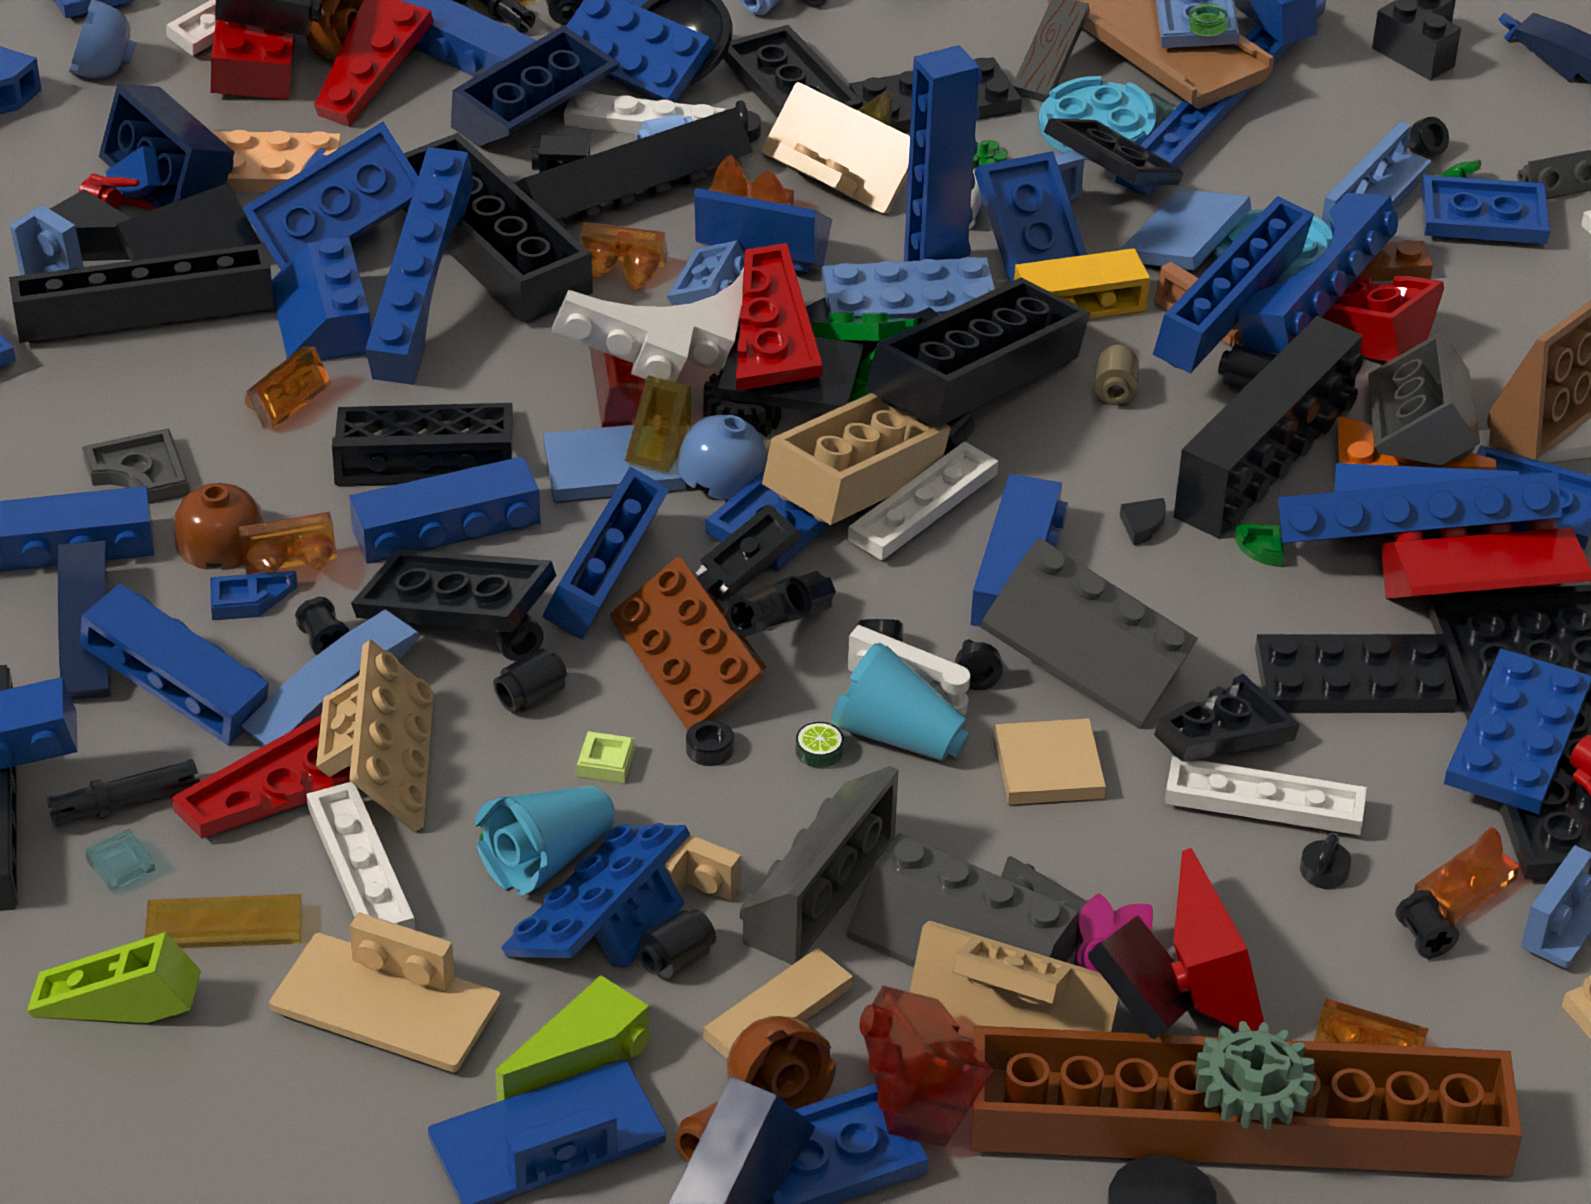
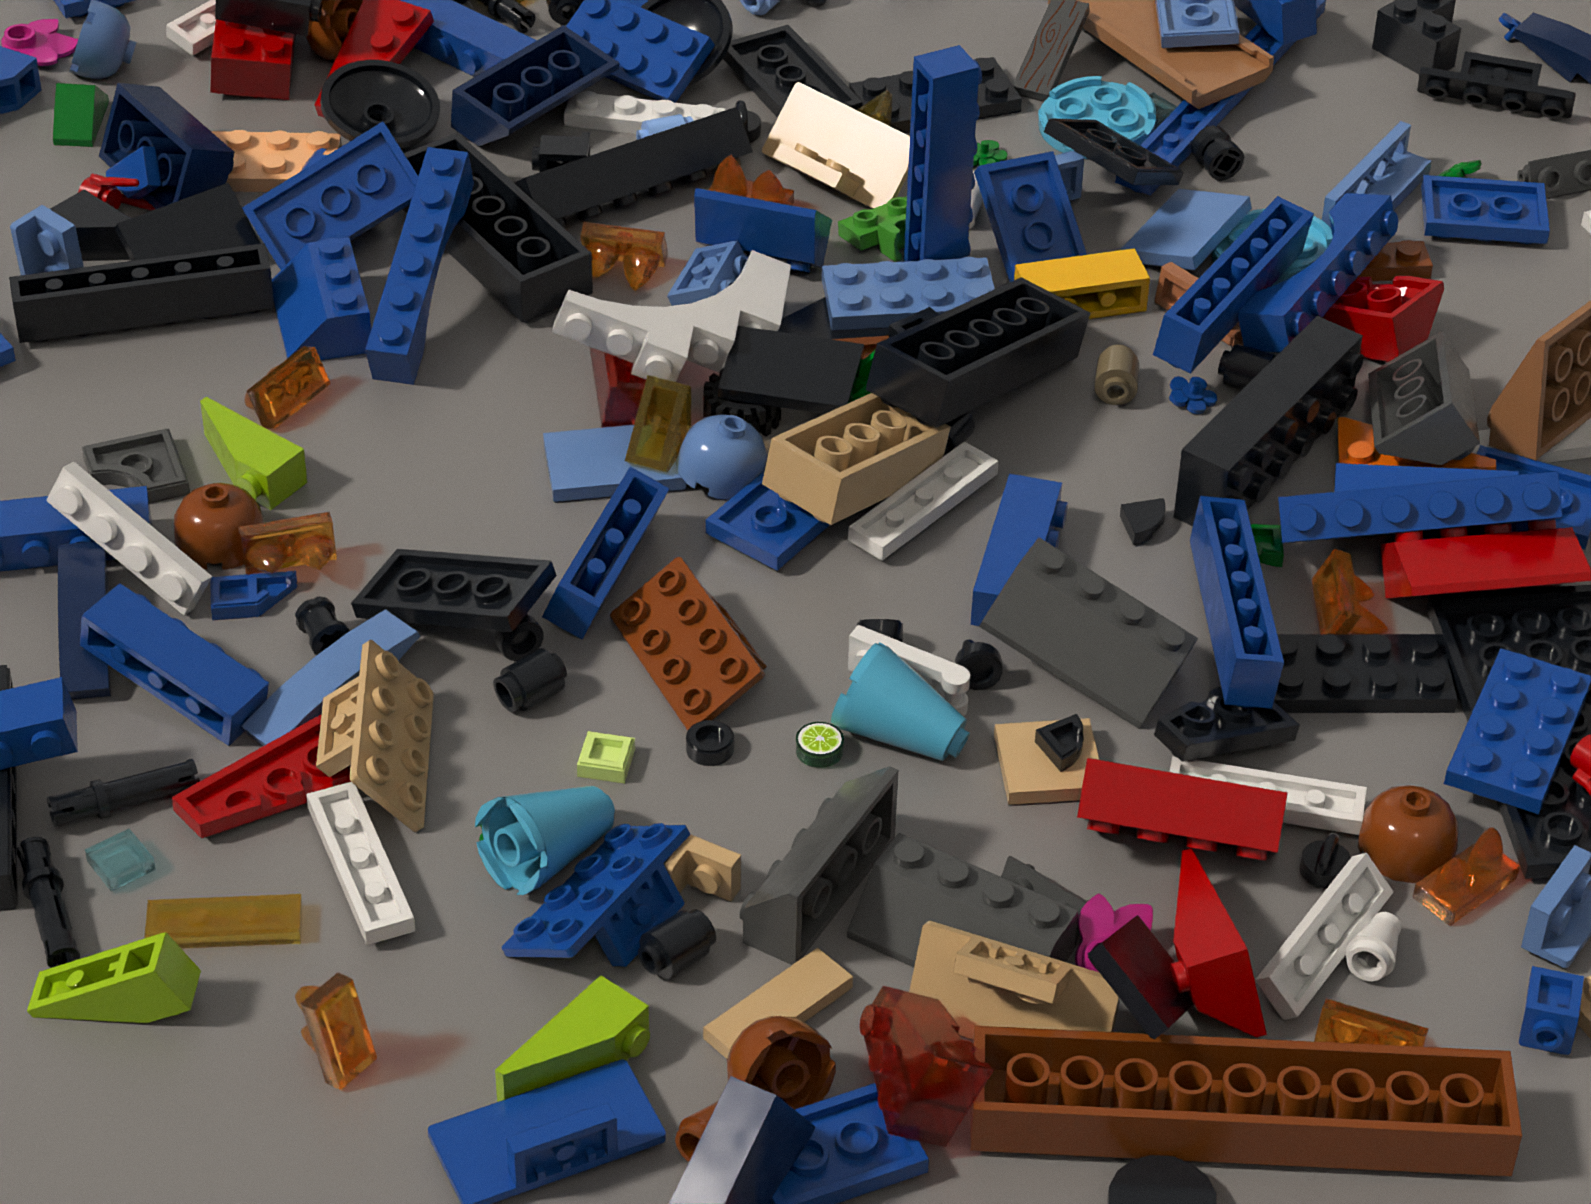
tan bracket [269,912,500,1072] -> none
black fence [332,403,513,485] -> none
blue brick [349,456,541,563] -> none
black hinge [695,505,802,602] -> none
black piece [725,571,836,637] -> none
red wing [736,243,823,391] -> none
green plate [811,312,918,341] -> none
clear green tile [1188,3,1228,37] -> none
sand green gear [1195,1021,1316,1130] -> none
black bush [1395,890,1460,958] -> none
black tile [1407,117,1449,158] -> none
none -> dark pink plate [1,19,78,66]
none -> black pin [17,837,80,968]
none -> white plate [46,462,212,615]
none -> green slope [53,83,109,147]
none -> lime slope [200,397,307,510]
none -> clear orange tile [295,972,377,1090]
none -> black dish [320,60,440,149]
none -> bright green plate [838,197,907,261]
none -> black tile [1035,714,1084,772]
none -> red brick [1077,758,1288,861]
none -> blue plant [1169,376,1217,414]
none -> blue brick [1190,496,1284,709]
none -> black wheel [1191,125,1244,181]
none -> white plate [1255,853,1394,1020]
none -> clear orange tile [1311,548,1388,634]
none -> white cone [1345,912,1402,981]
none -> dark orange cylinder [1357,785,1459,883]
none -> black bracket [1417,51,1576,118]
none -> blue bracket [1519,966,1584,1055]

